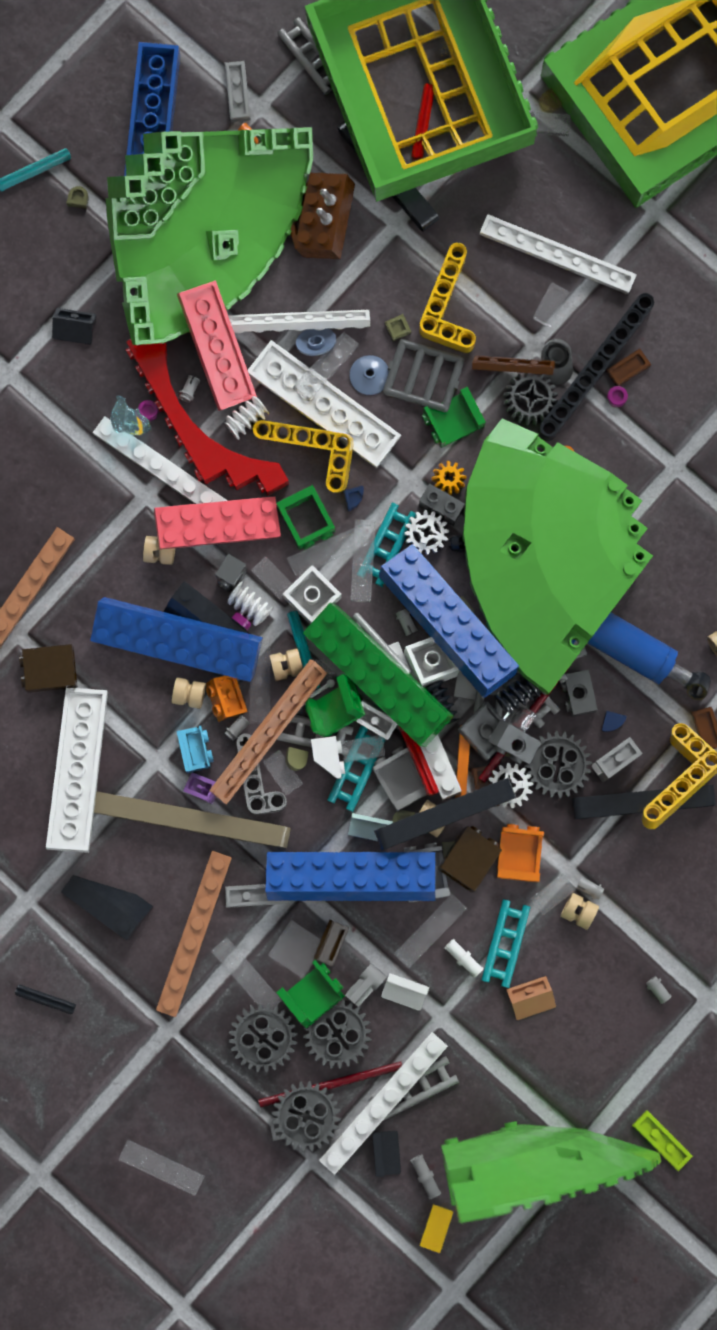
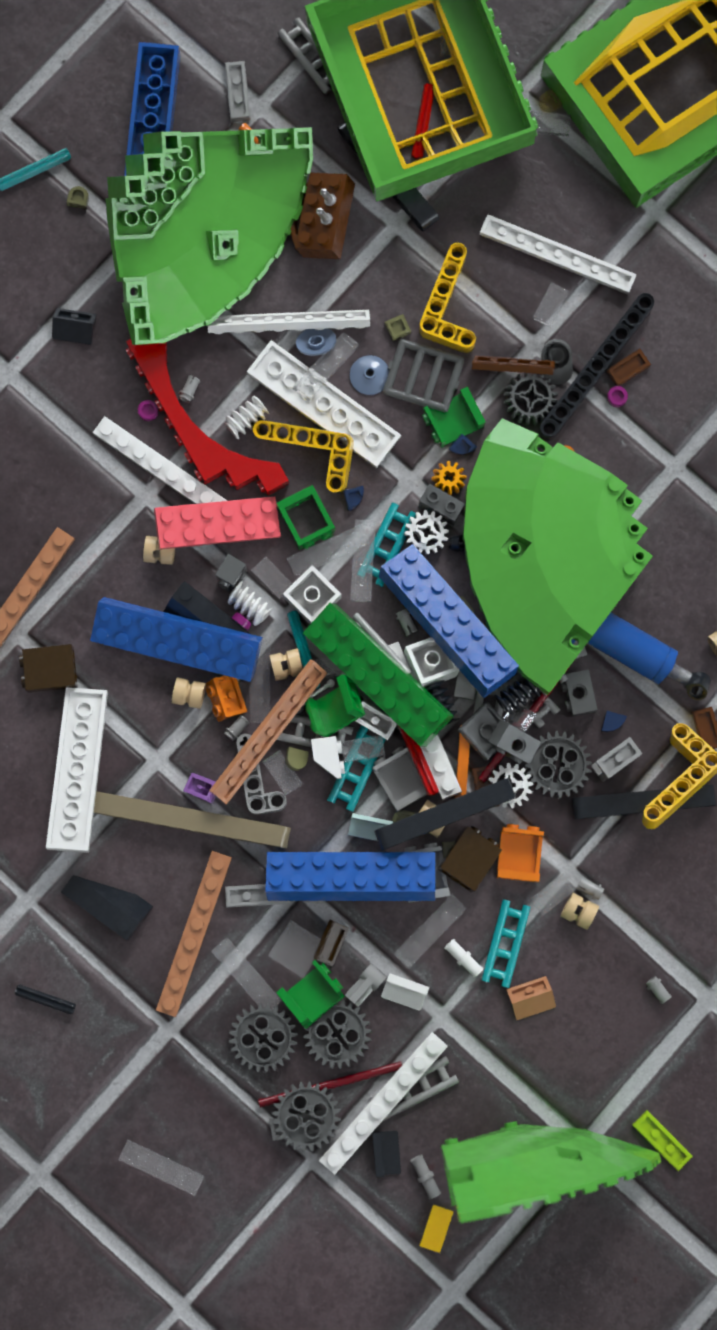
clear light blue hair [110,395,151,435] -> none
coral plate [177,280,257,411] -> none
medium azure hinge [177,726,214,773] -> none
none -> dark blue tile [448,434,477,454]

